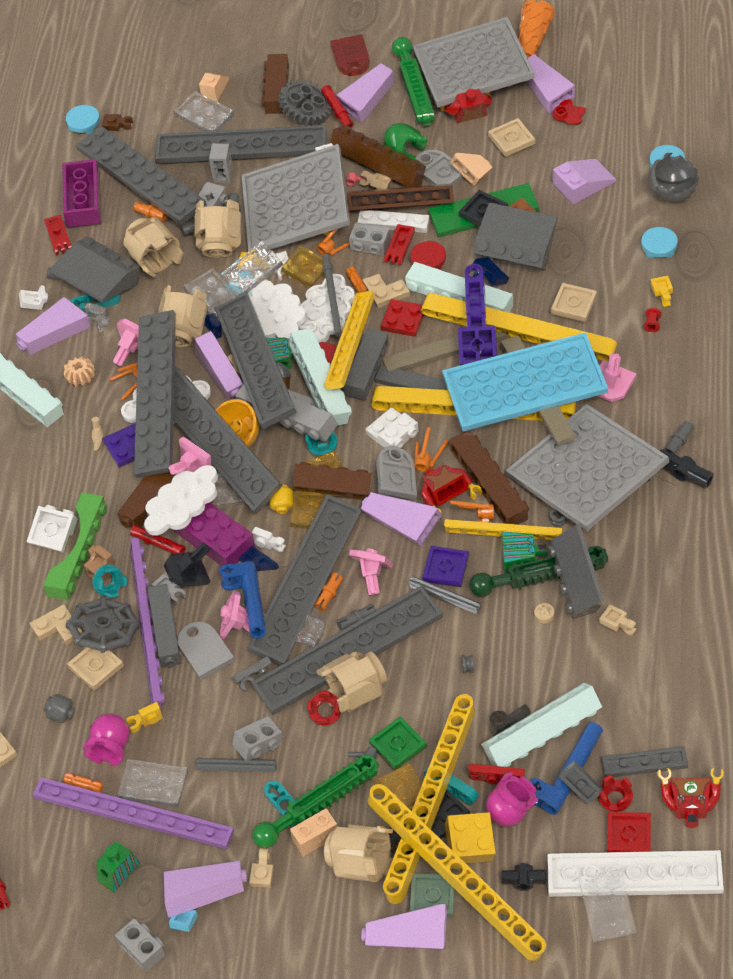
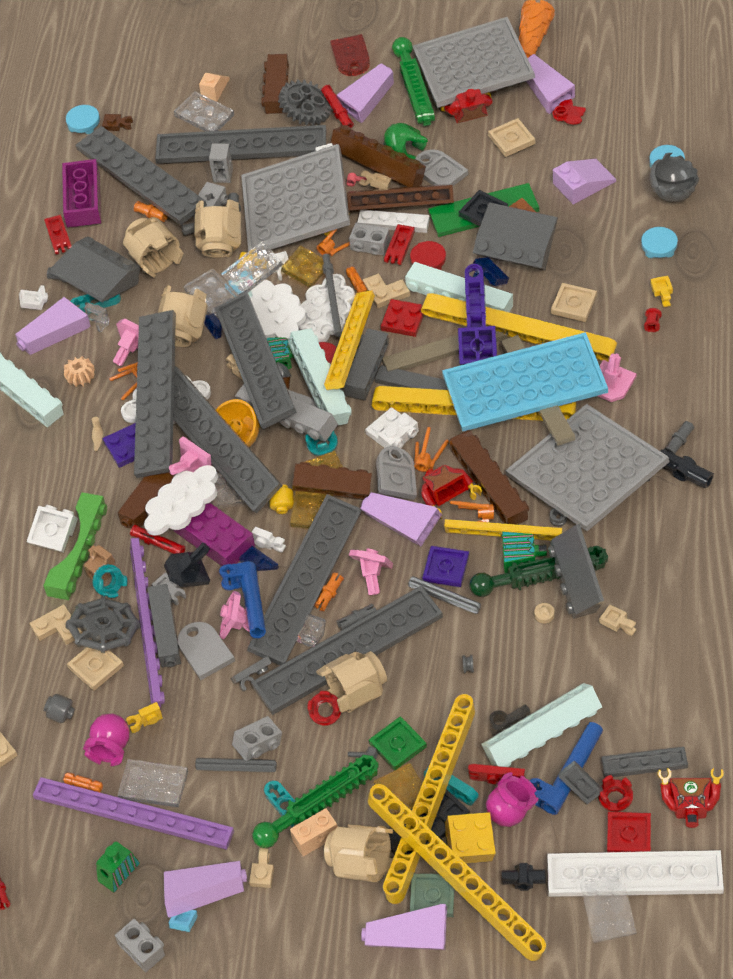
lavender slope [195,331,243,399] -> none
light nougat slope [450,153,493,187] -> none

